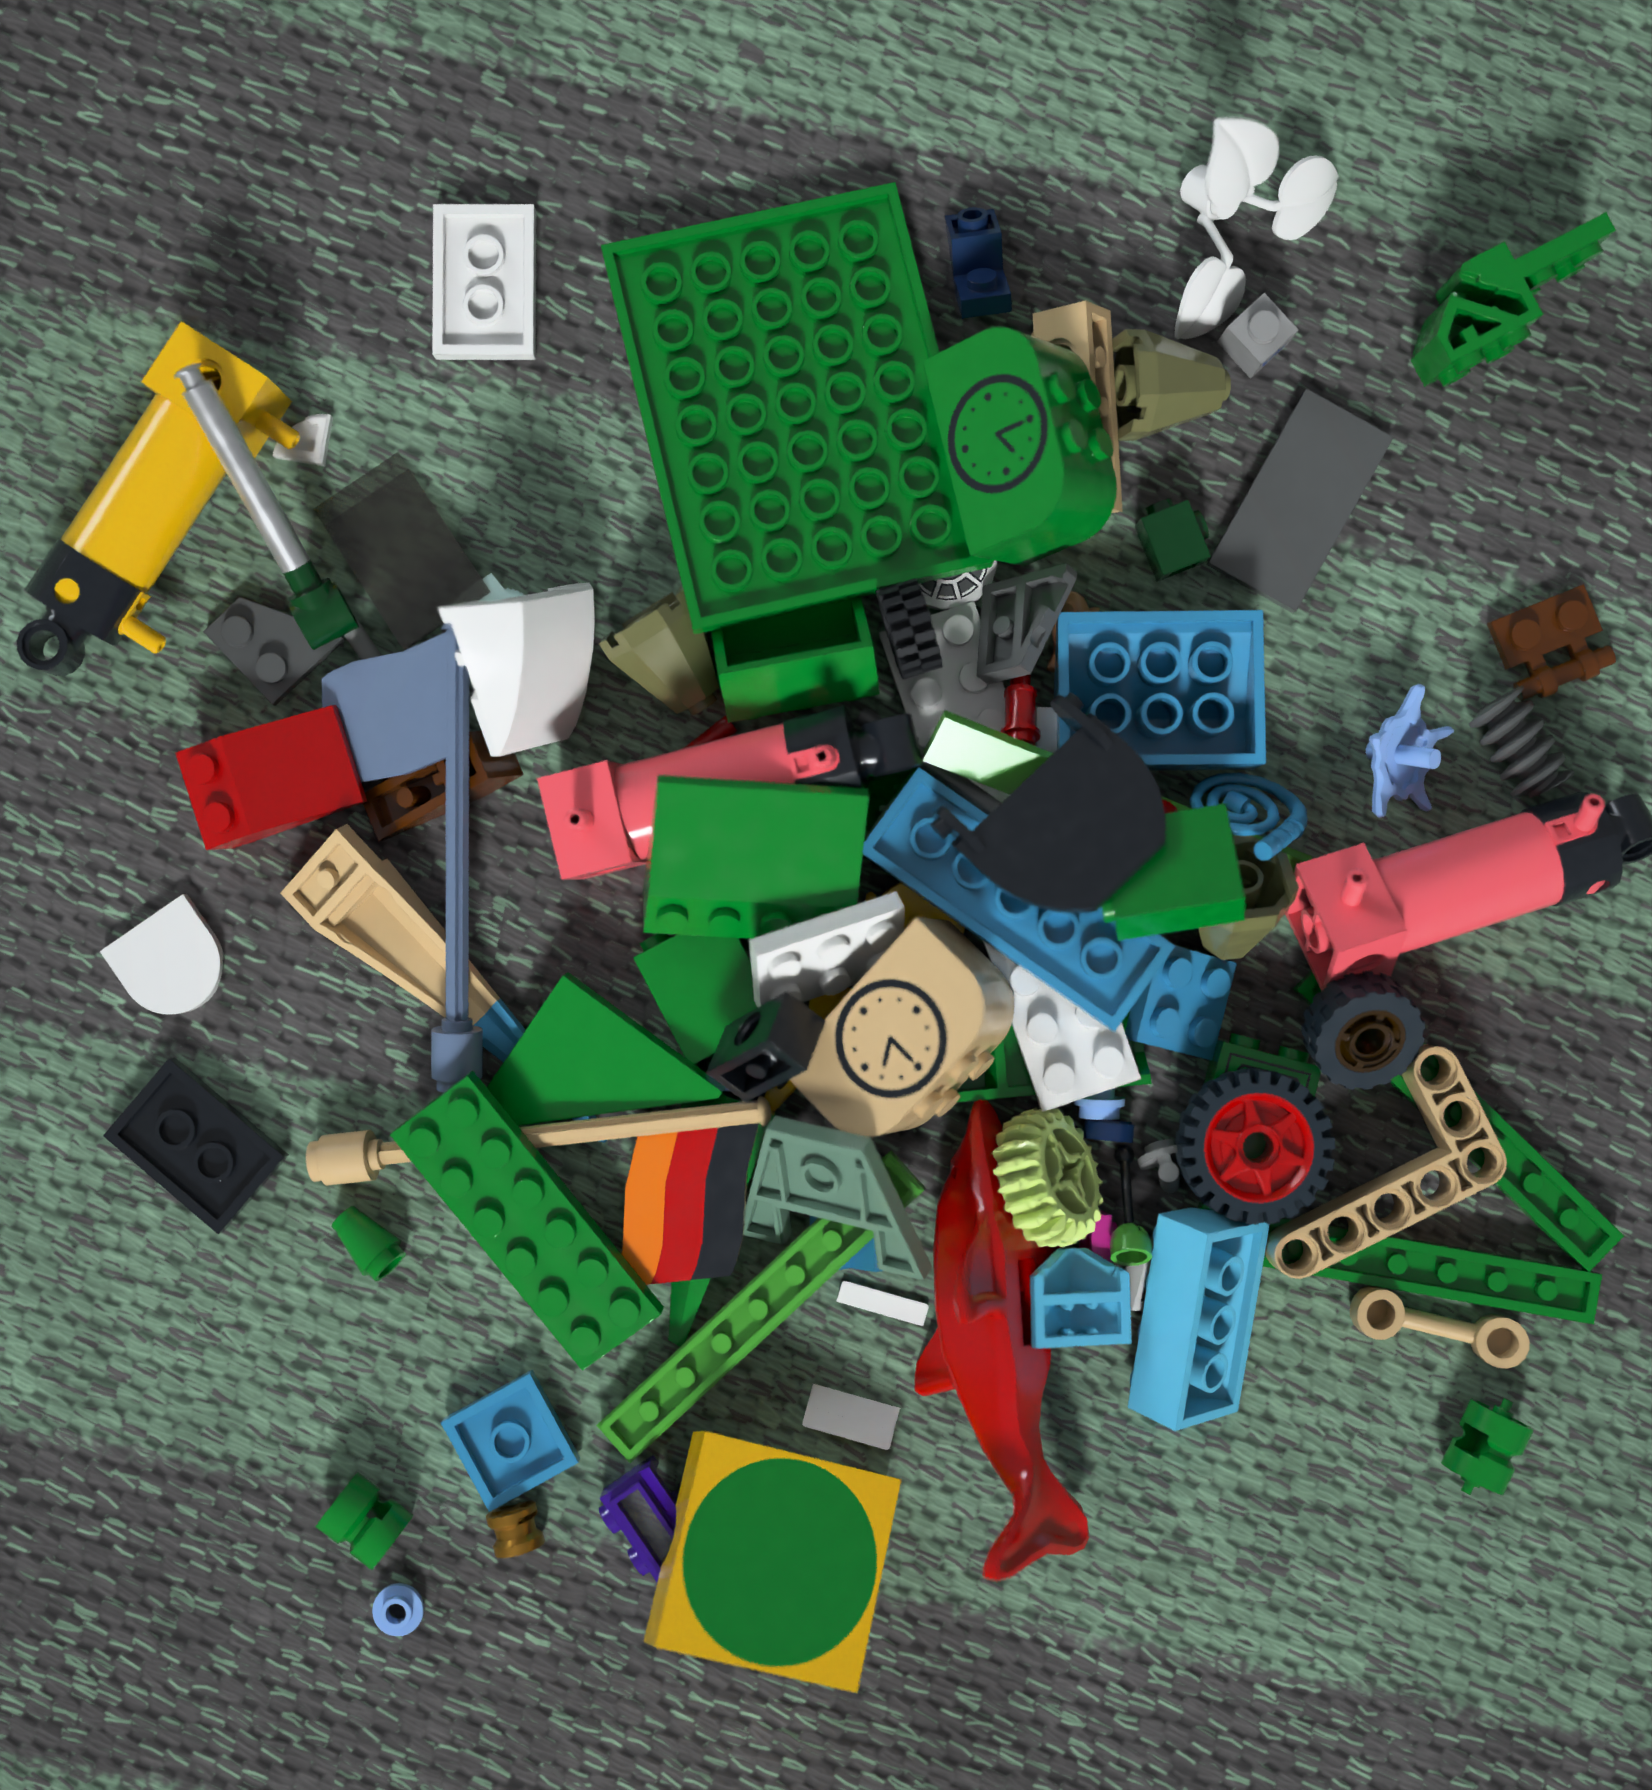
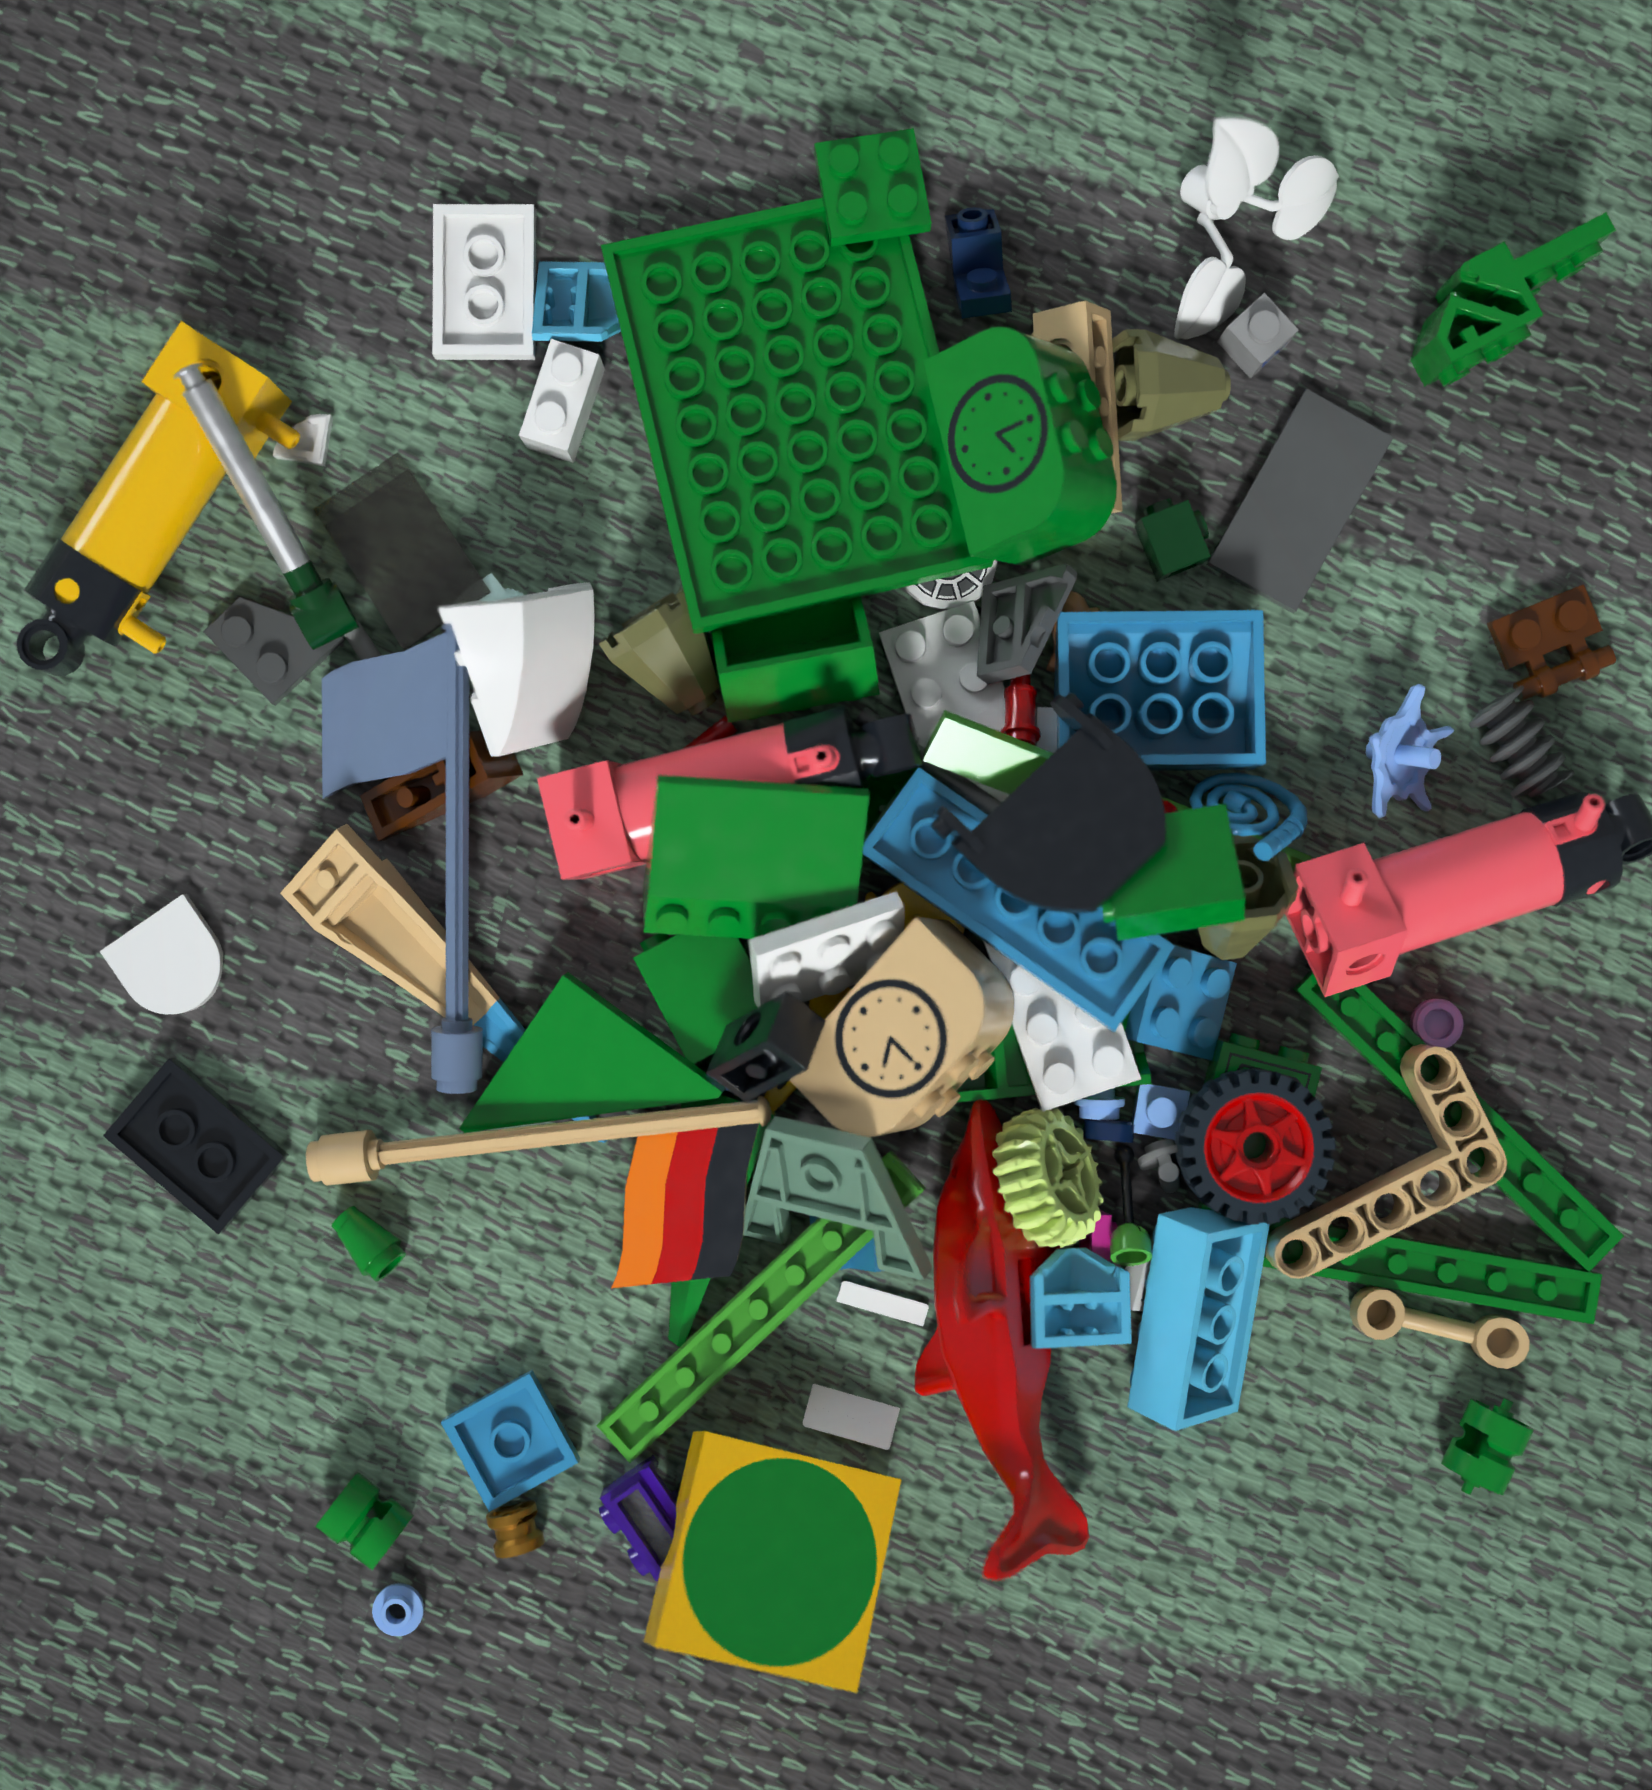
red slope [175,705,367,850] -> none
green plate [390,1070,664,1371] -> none
black tyre [876,579,943,679] -> none
black wheel [1301,971,1426,1090] -> none
none -> white brick [519,339,605,463]
none -> medium azure slope [532,261,621,342]
none -> green plate [814,128,932,247]
none -> light blue plate [1131,1084,1190,1140]
none -> lavender tile [1410,999,1464,1048]

